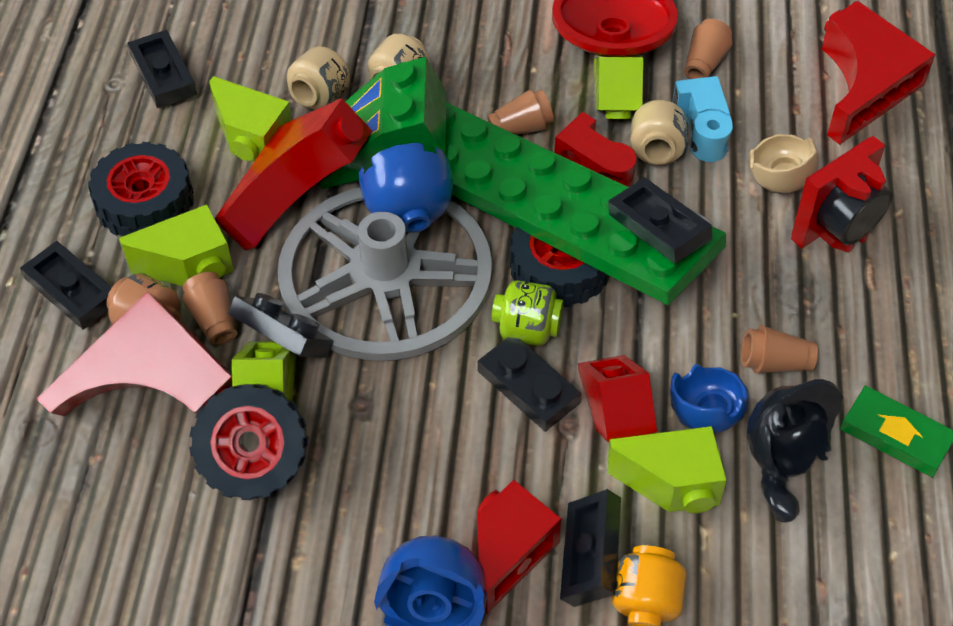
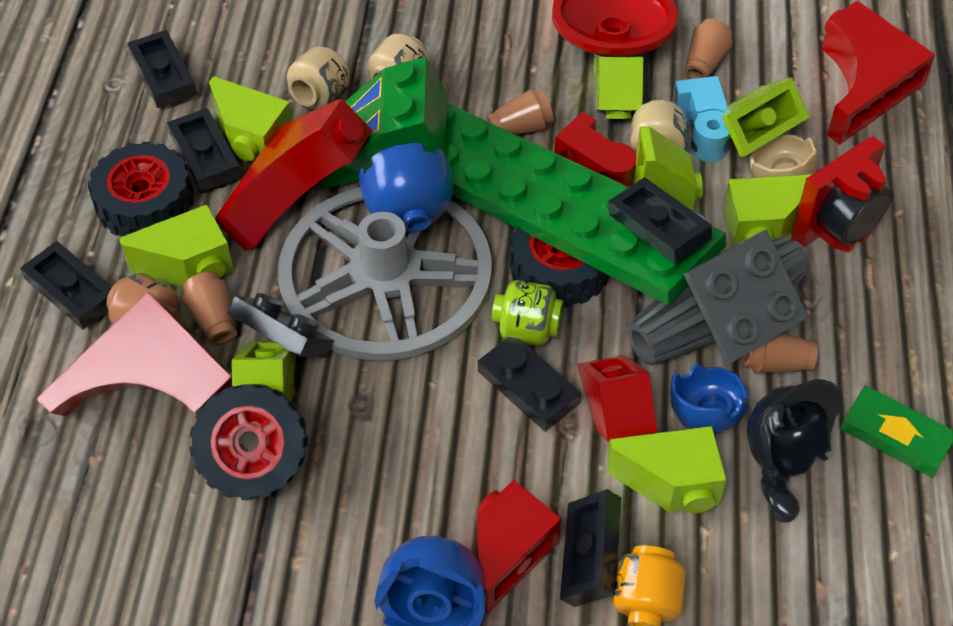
none -> black plate [167,108,242,193]
none -> dark grey plate [626,229,808,365]
none -> lime slope [633,126,703,210]
none -> lime slope [722,77,810,157]
none -> lime slope [723,174,812,247]

